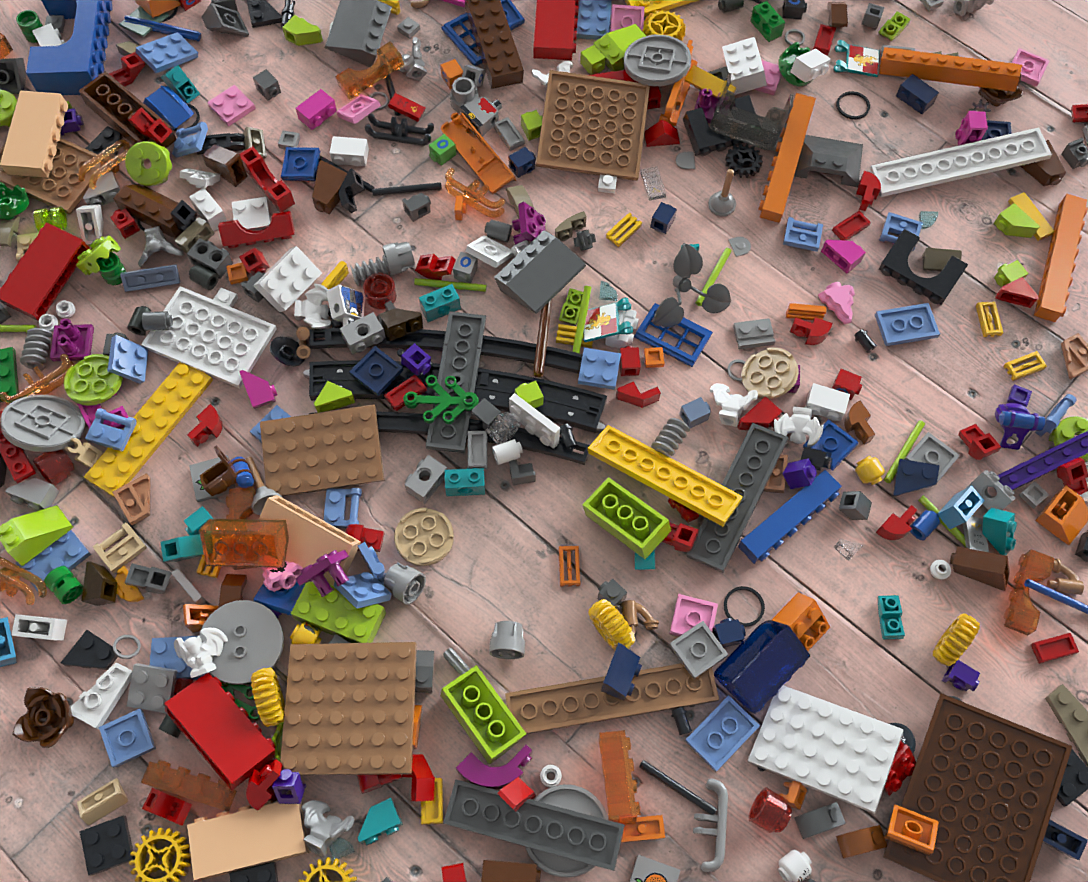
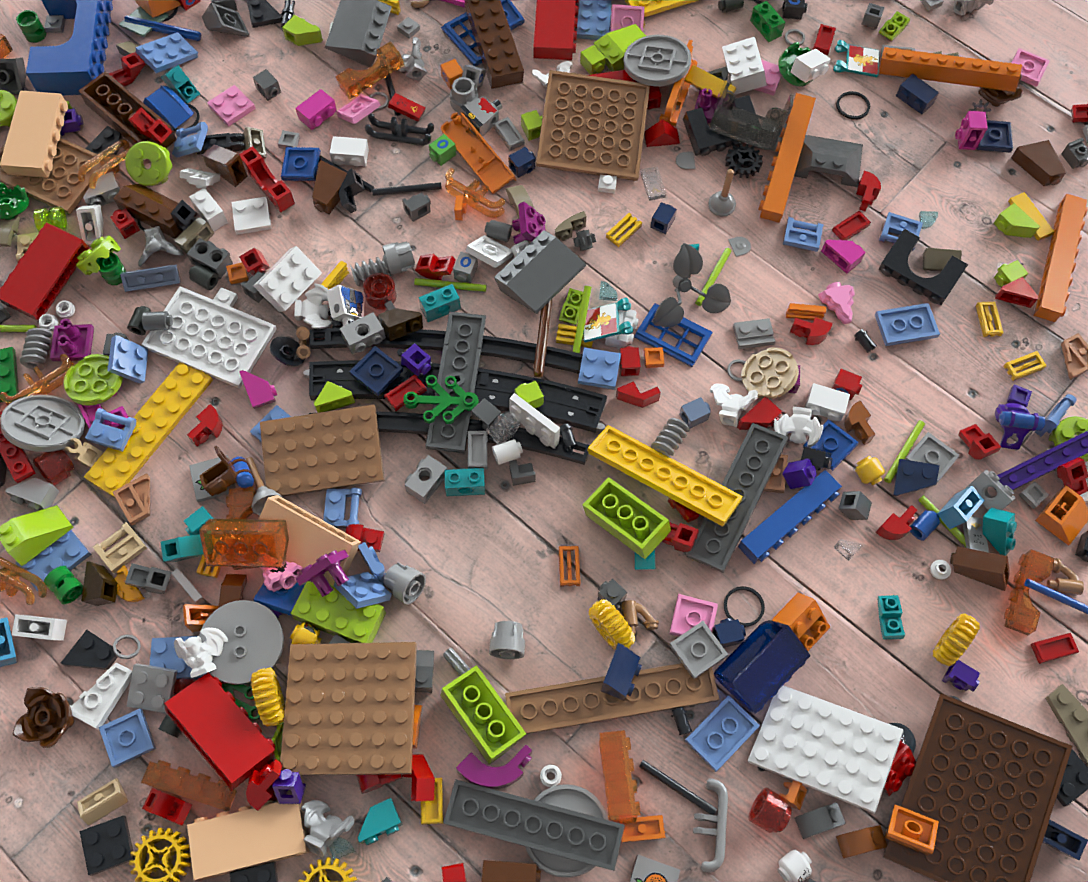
white brick [32,23,65,46] -> none
red arch [218,211,295,248] -> none
tan tile [394,508,454,566] -> none
slope [497,777,536,812] -> none
yellow gear [642,10,686,41] -> none
reddish brown slope [827,2,848,27] -> none
white plate [870,128,1052,197] -> none

